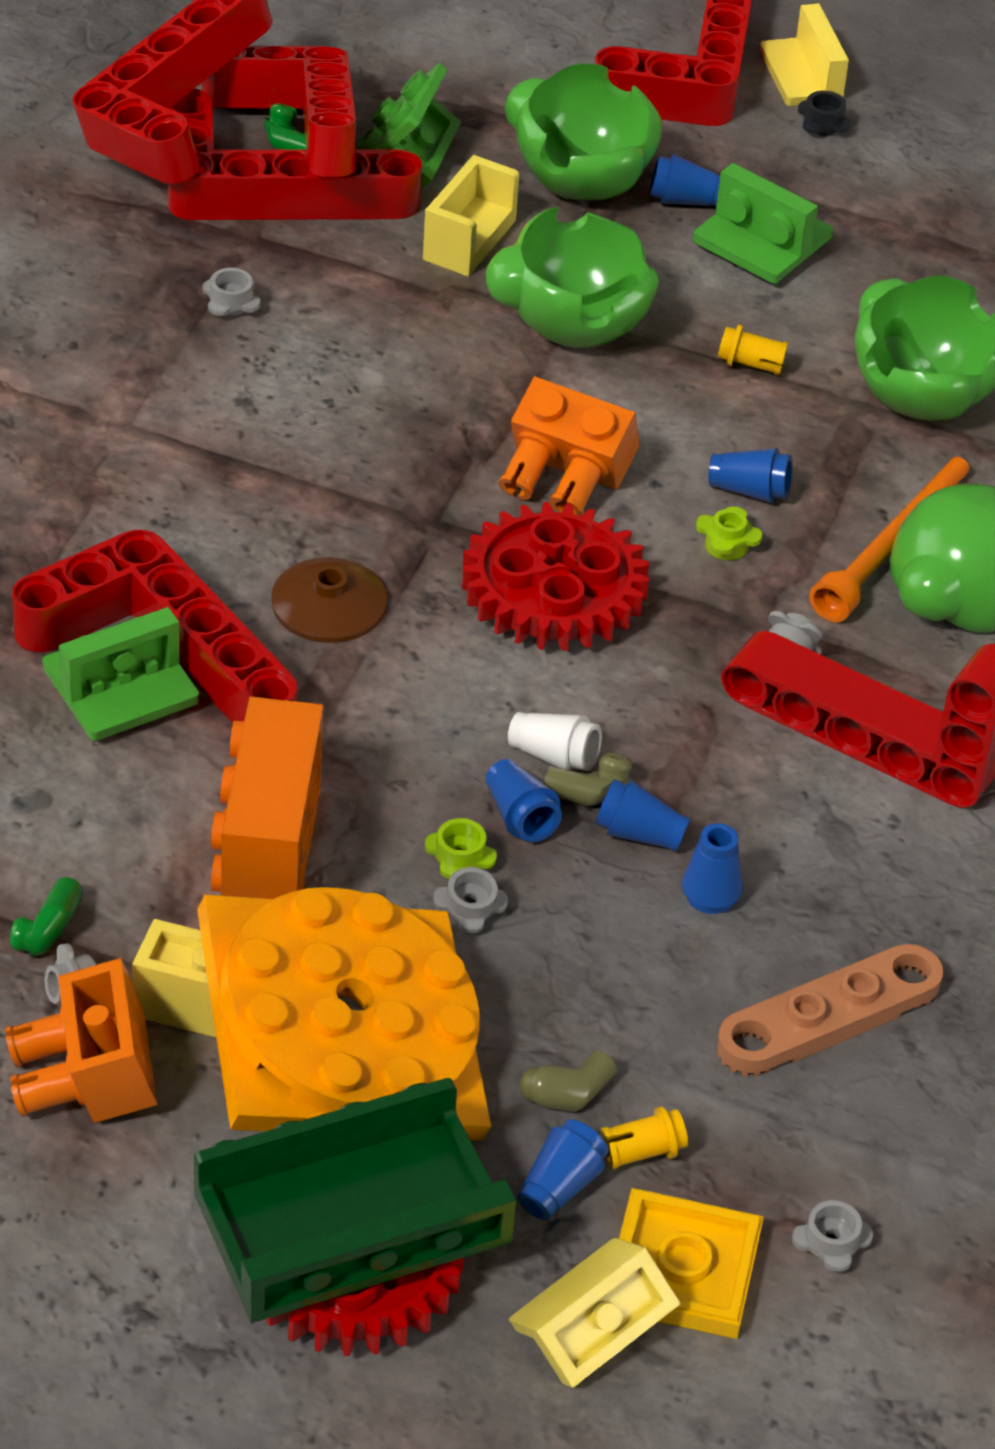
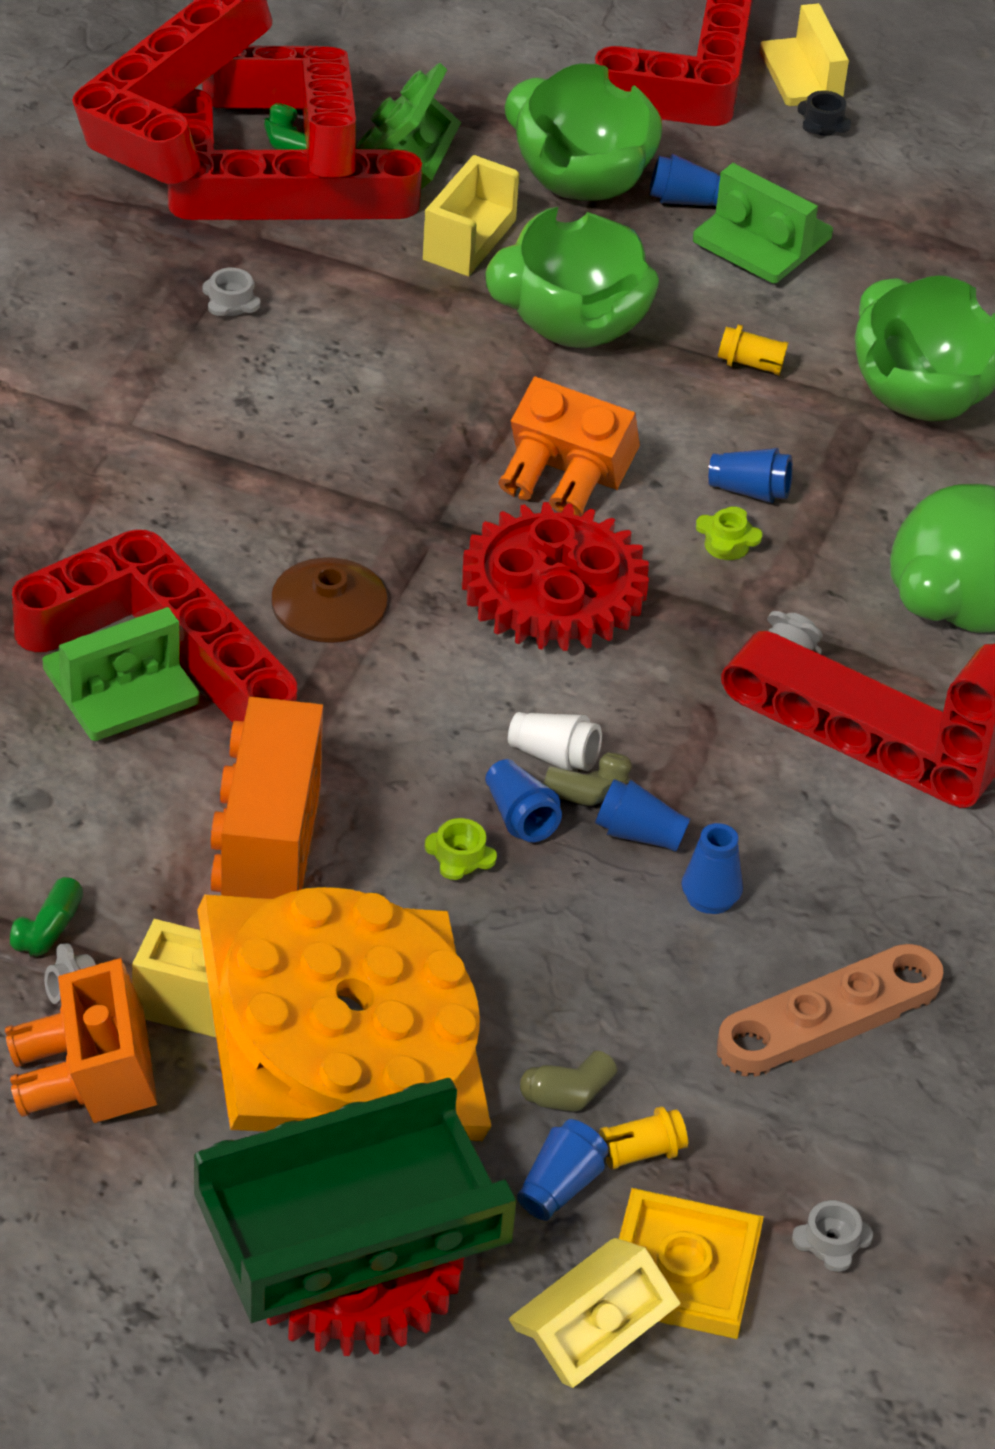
light grey plate [432,867,508,933] -> none
orange piece [809,457,969,623] -> none

